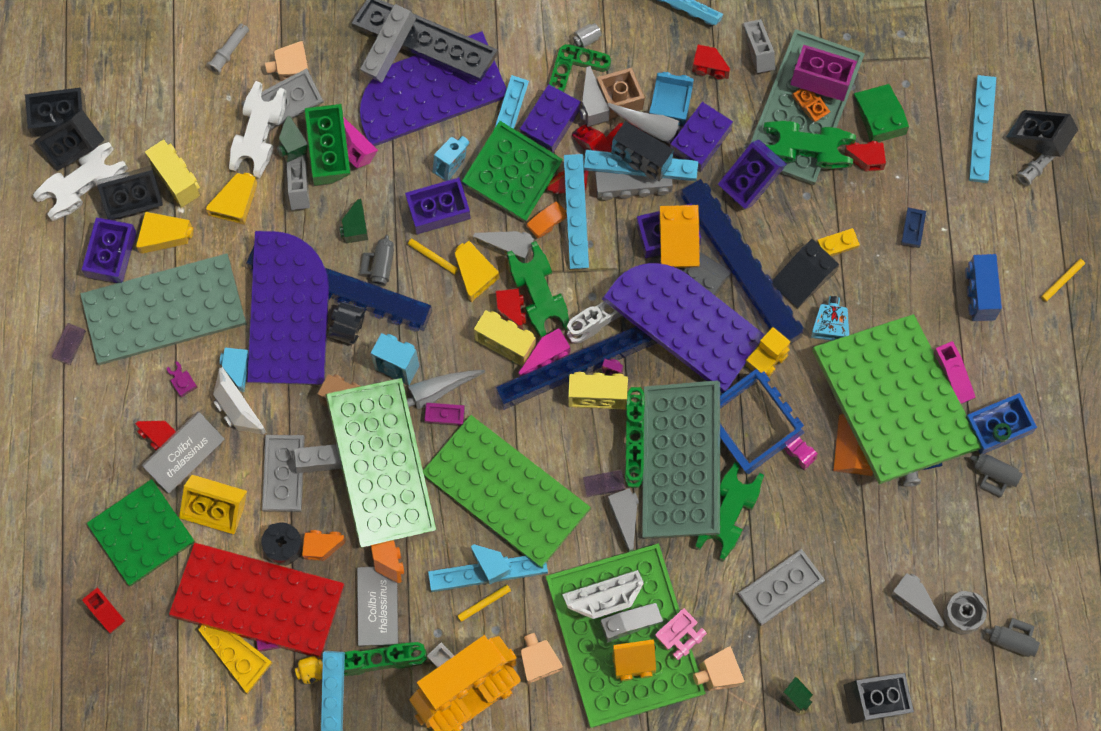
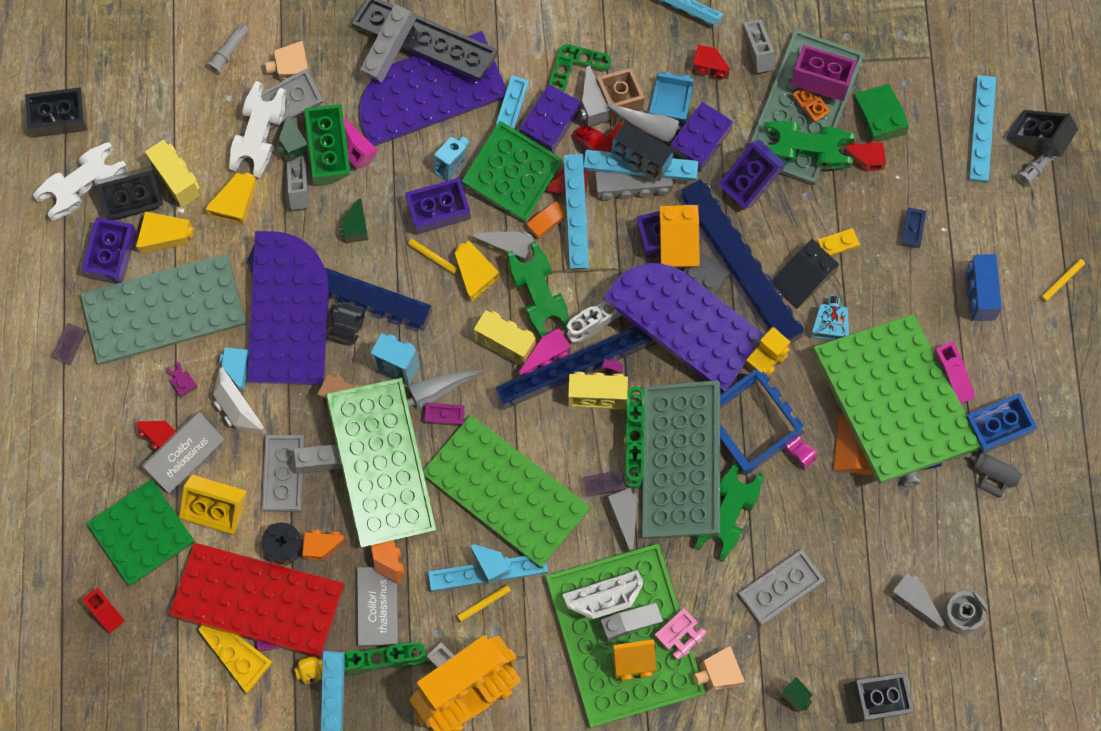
black slope [35,110,105,171] -> none
dark grey piece [359,235,394,286] -> none
red slope [496,288,526,330] -> none
light nougat torso [521,633,563,684] -> none
light grey brick [573,23,602,48] -> none
dark grey piece [985,618,1040,657] -> none
dark green bush [992,423,1012,443] -> none

